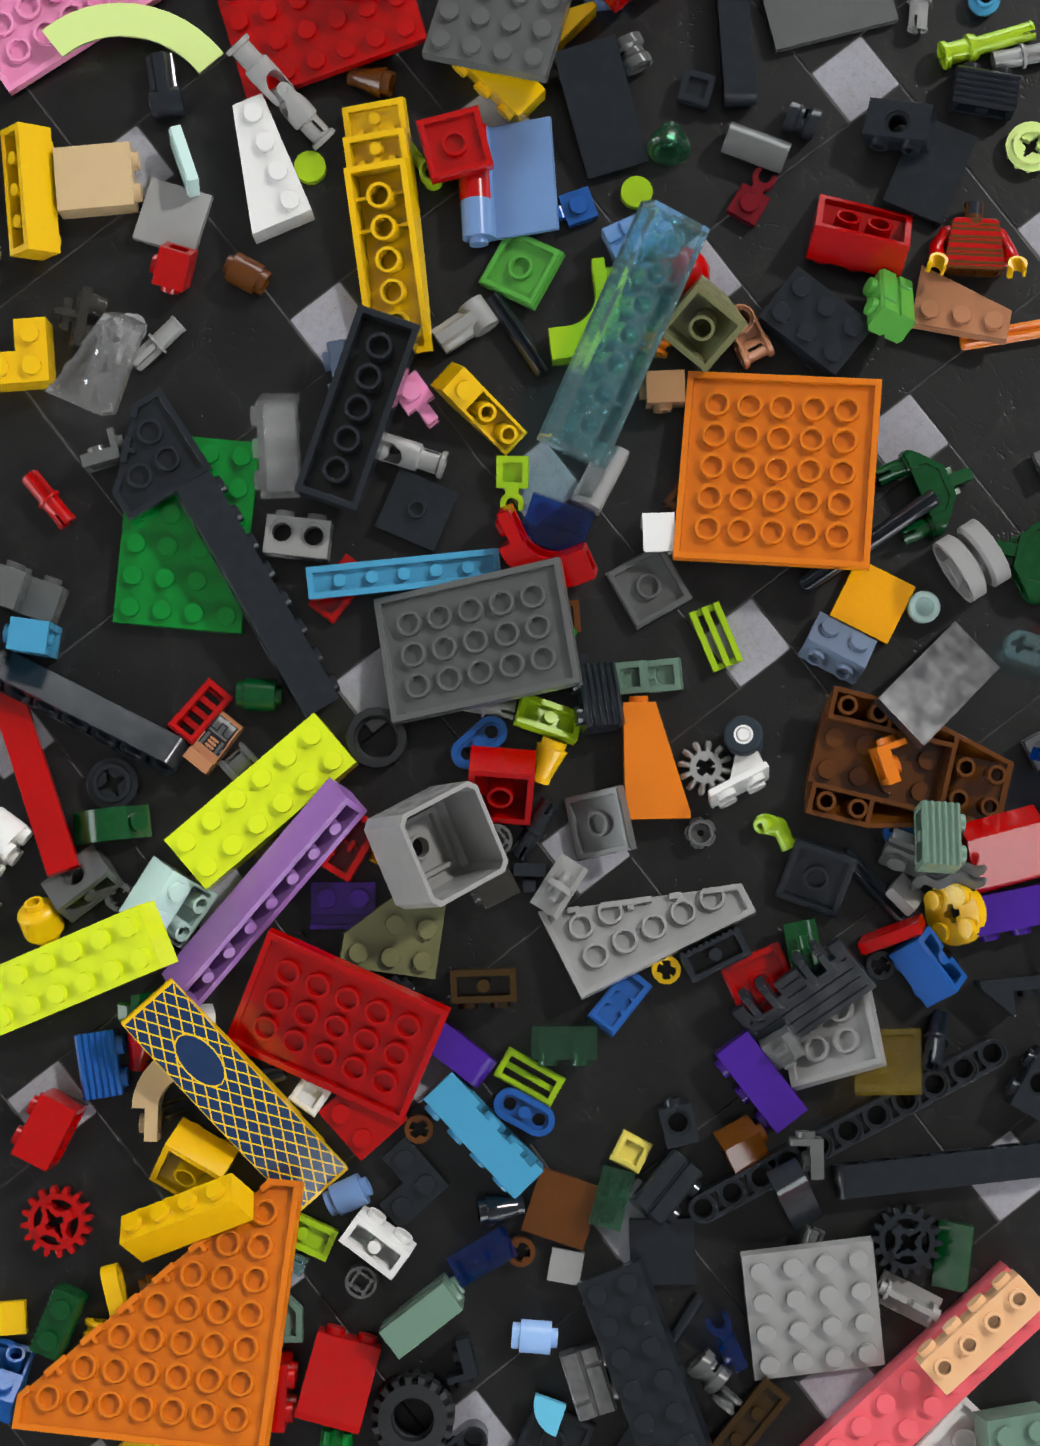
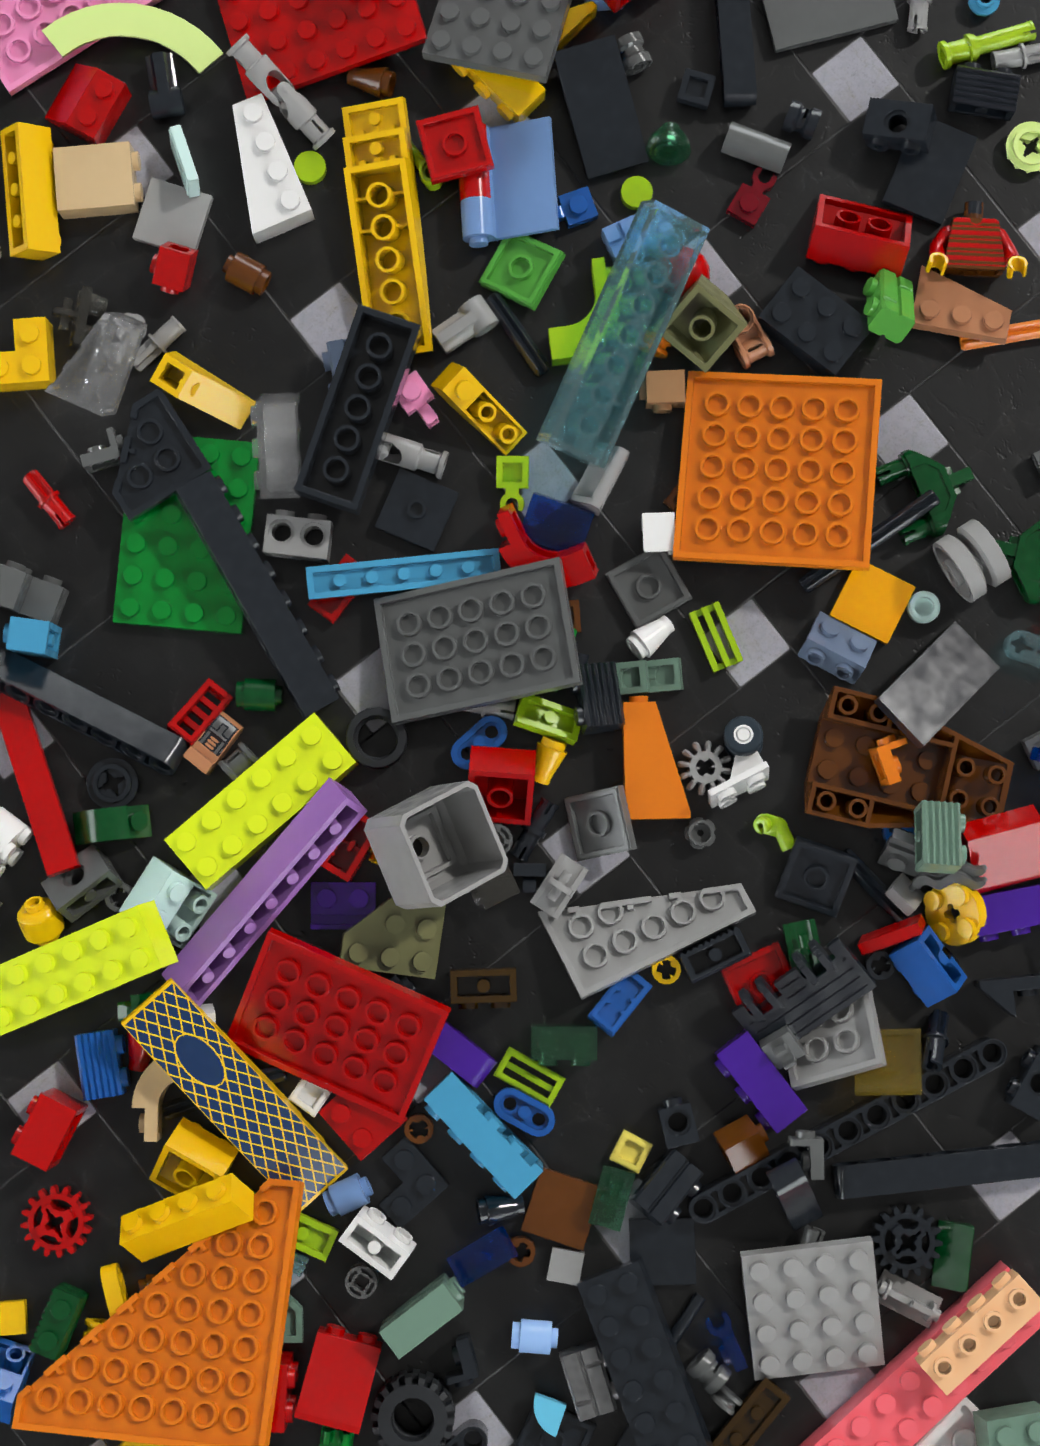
none -> red slope [45,63,132,144]
none -> yellow slope [150,351,257,430]
none -> white cone [626,615,675,660]

